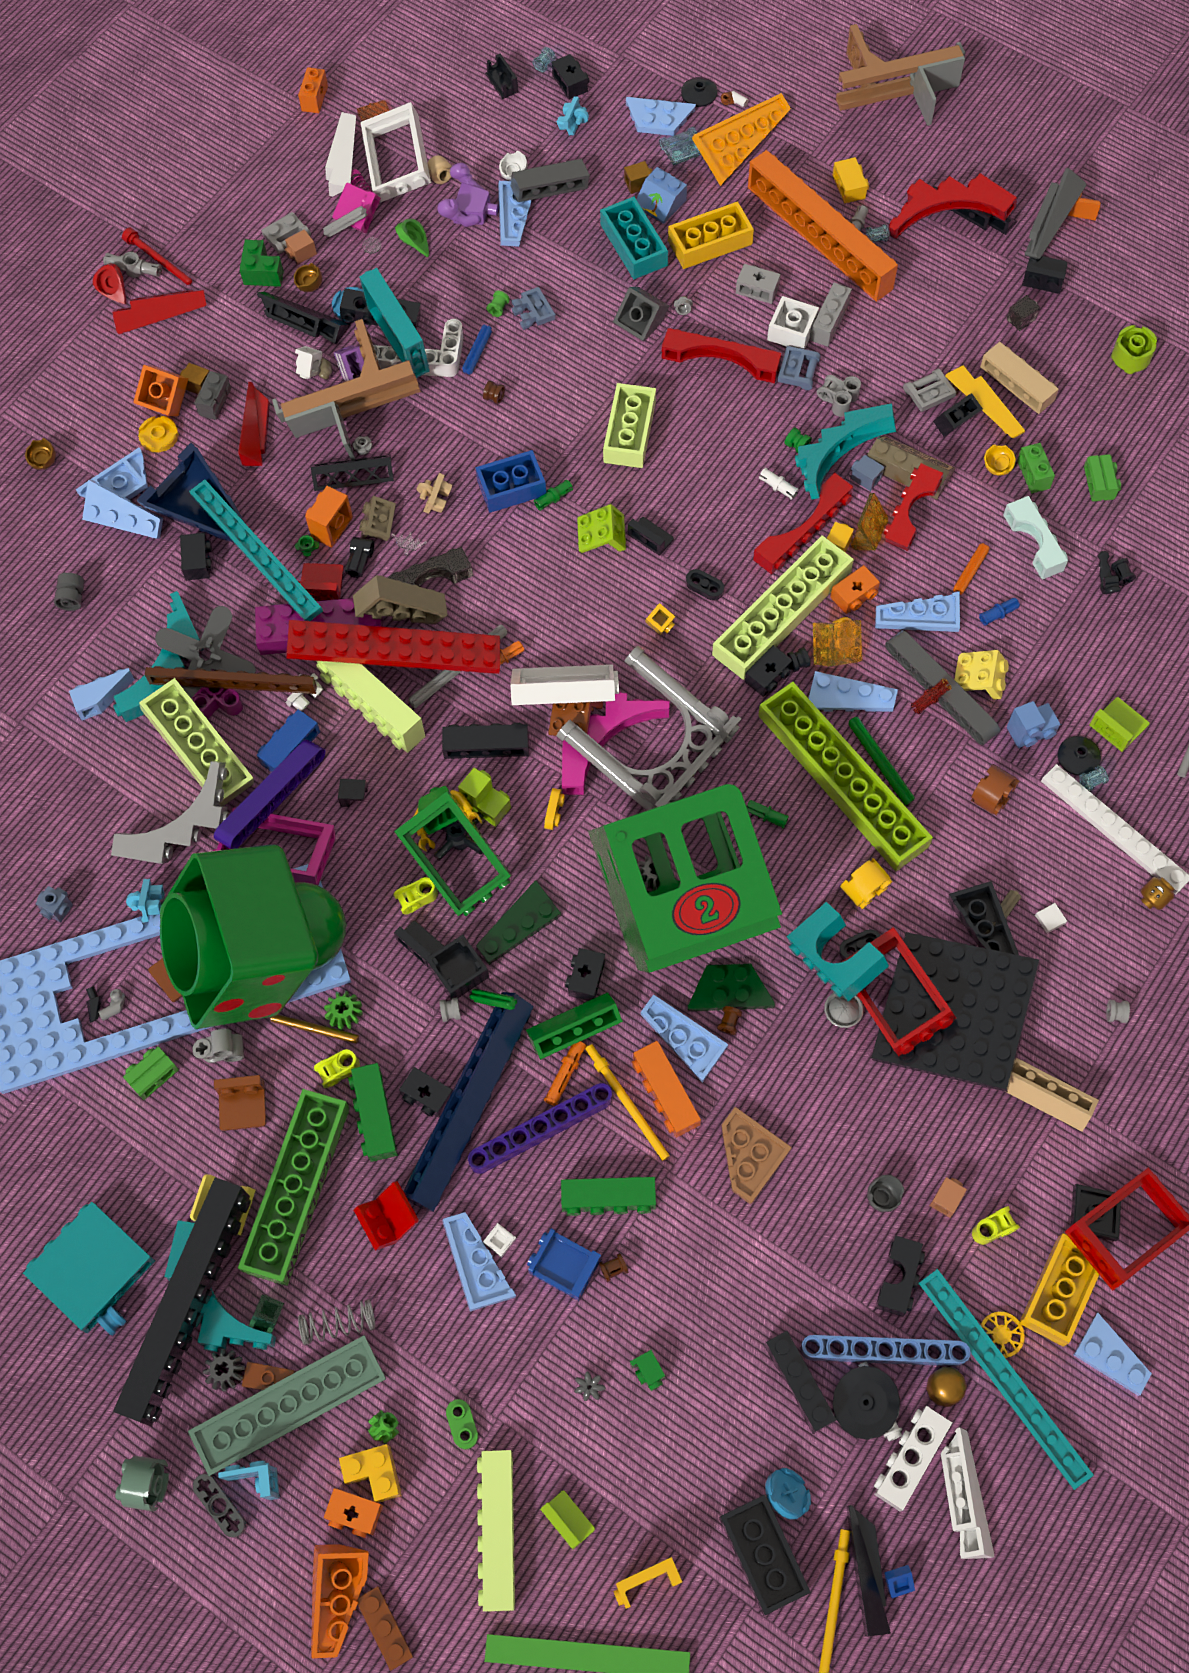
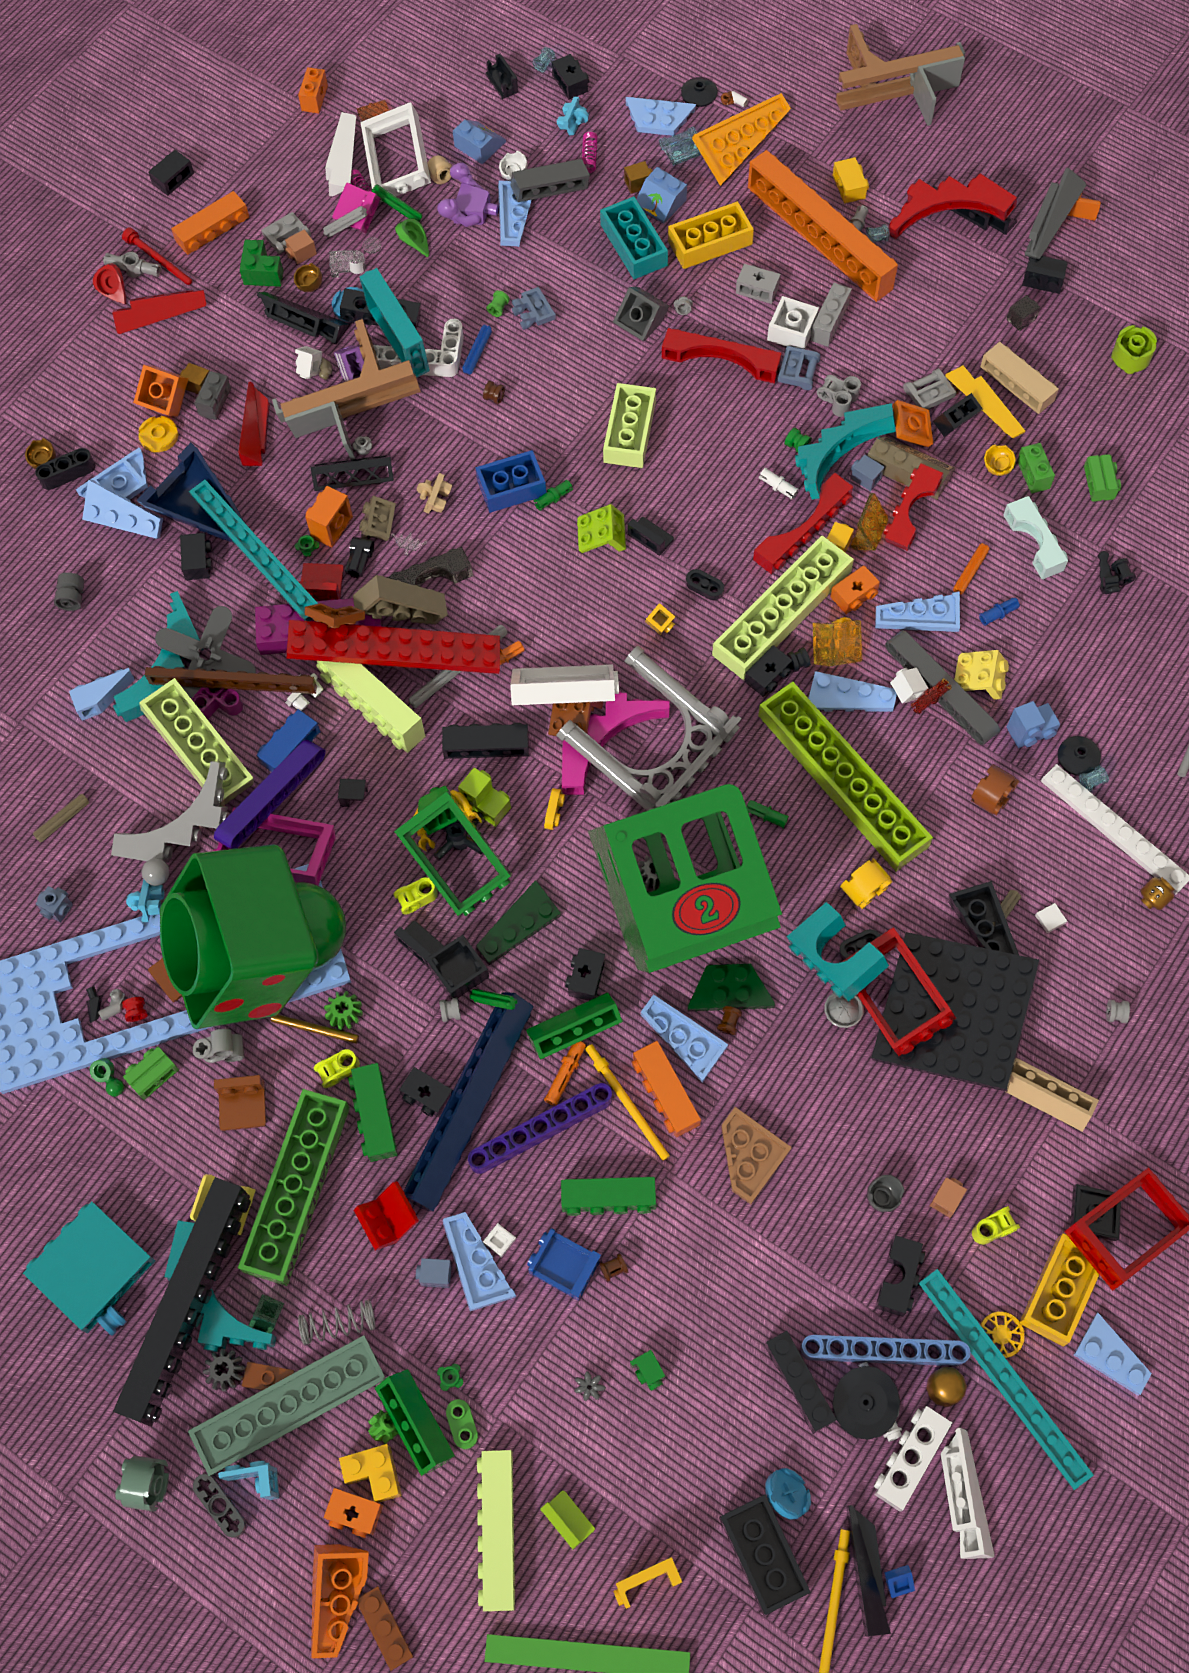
green axle [848,716,915,805] -> none
lime bracket [1089,697,1150,752] -> none
none -> dark tan axle [33,794,89,842]
none -> black beam [35,448,95,490]
none -> green plate [90,1058,124,1097]
none -> red wheel [122,997,148,1022]
none -> light grey piece [141,858,170,886]
none -> black brick [148,149,194,196]
none -> orange brick [171,191,249,255]
none -> dark orange plate [305,603,365,628]
none -> clear leg [329,250,366,278]
none -> green axle [372,184,423,222]
none -> green brick [375,1369,455,1476]
none -> sand blue brick [416,1258,452,1288]
none -> green plate [437,1364,463,1391]
none -> medium blue slope [453,120,506,164]
none -> dark pink piece [582,132,598,173]
none -> white brick [890,668,929,704]
none -> orange plate [893,400,933,447]

